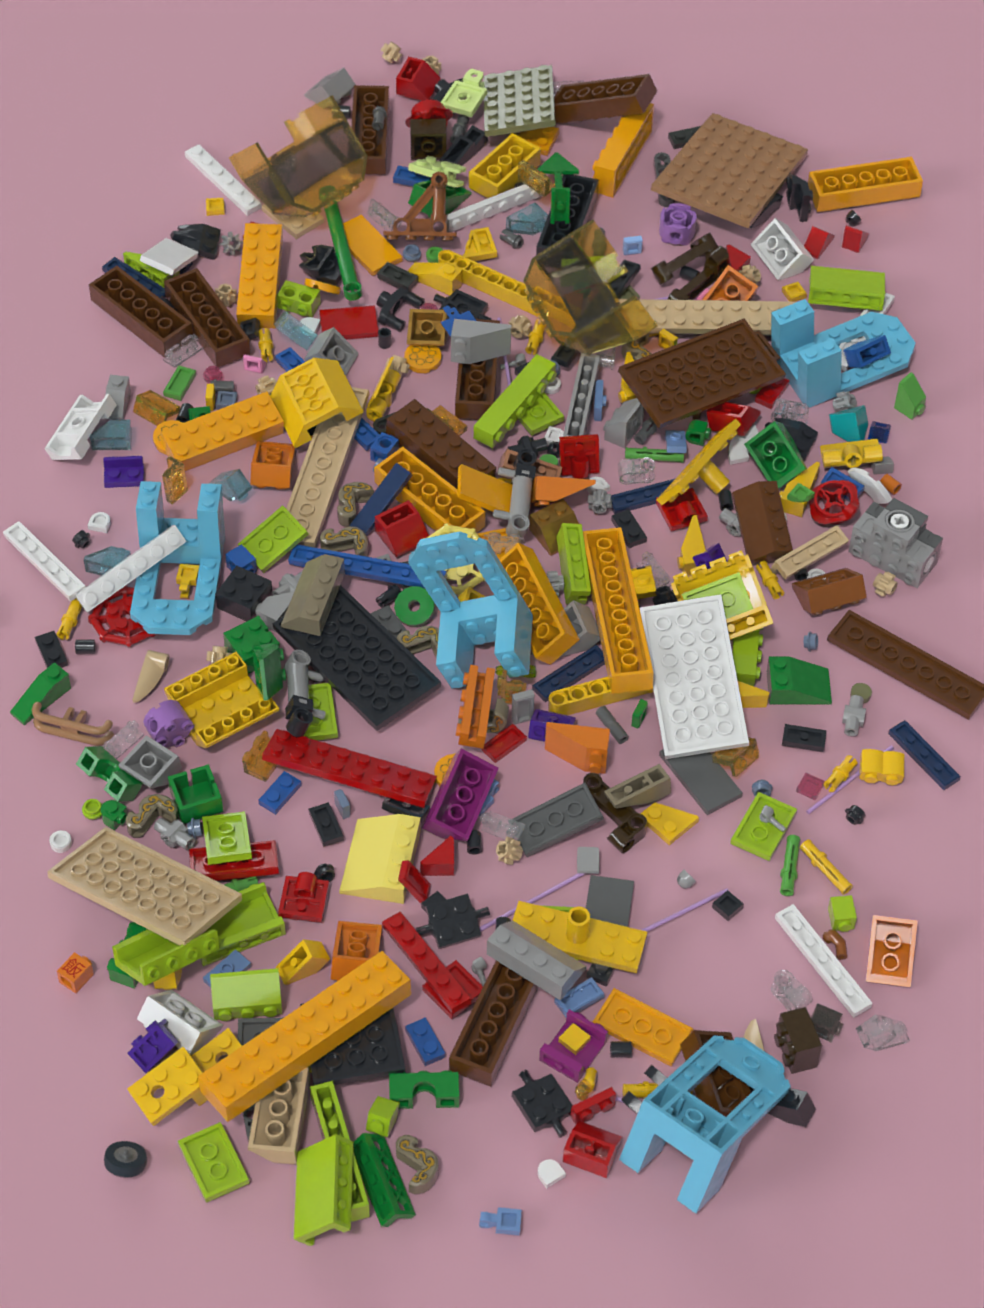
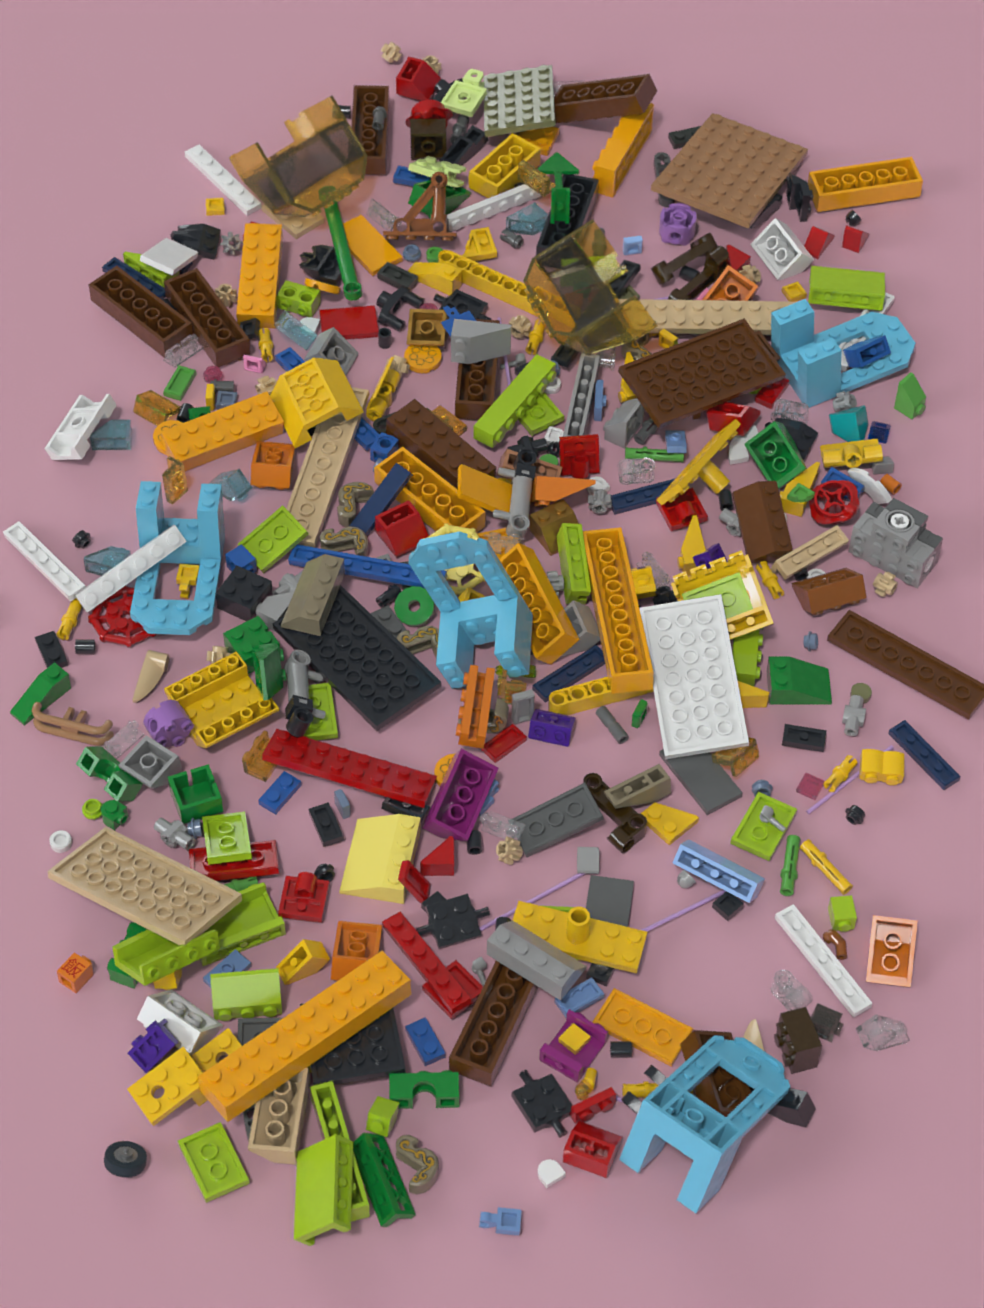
white tile [87,512,111,533] -> none
dark purple bracket [103,456,144,488] -> none
light grey slope [105,375,131,420] -> none
dark tan animal [126,794,179,838] -> none
light grey slope [304,68,356,108] -> none
orange slope [545,722,610,774] -> none
black plate [611,509,647,548] -> none
green plate [685,420,712,446] -> none
none -> light blue brick [673,839,765,903]

